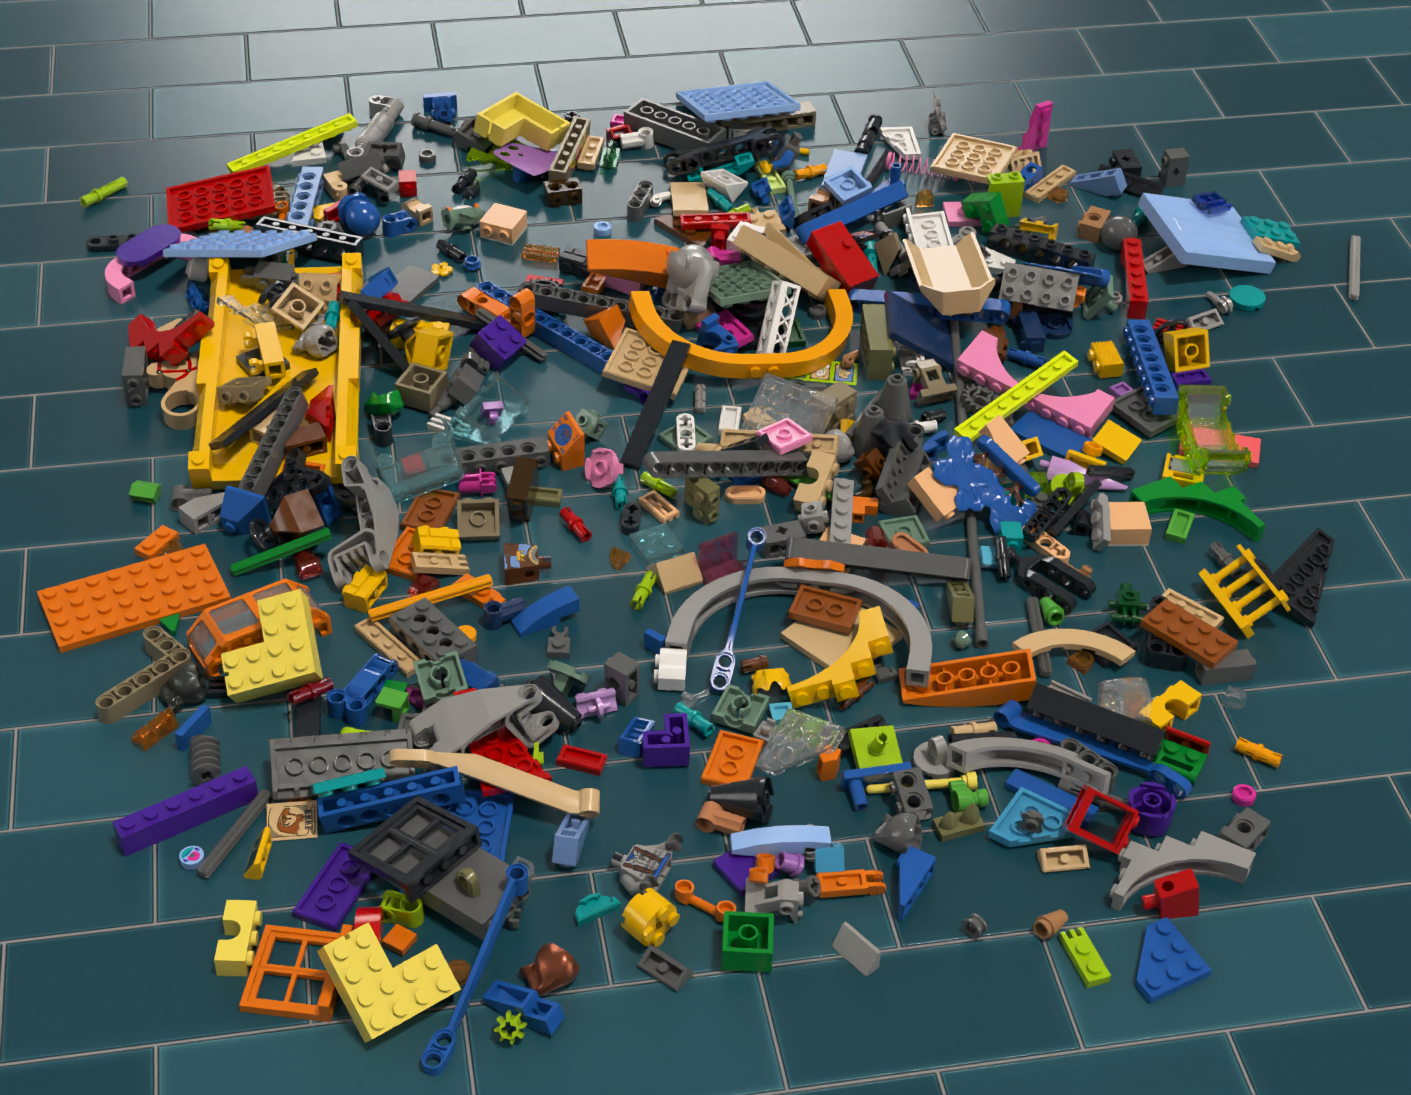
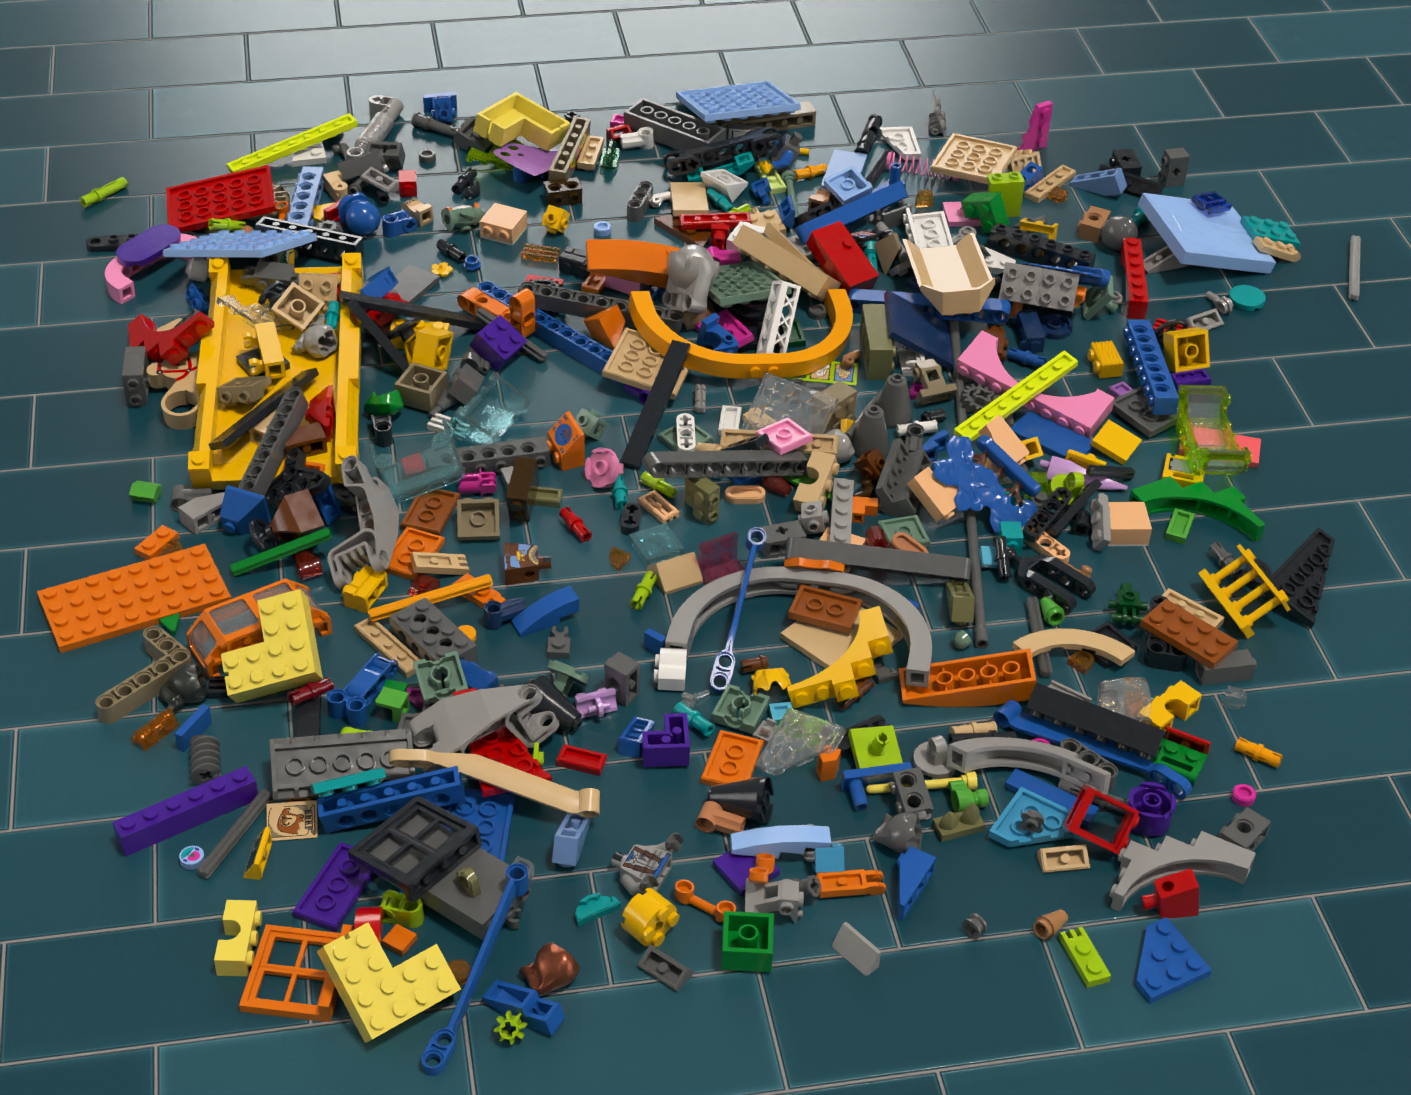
yellow brick [411,525,461,554] -> none
medium lavender tile [480,401,503,425] -> none
medium lavender piece [775,851,804,877] -> none
black brick [871,418,918,451] -> none
light orange tile [1082,441,1103,457] -> none
none -> yellow brick [541,205,570,234]

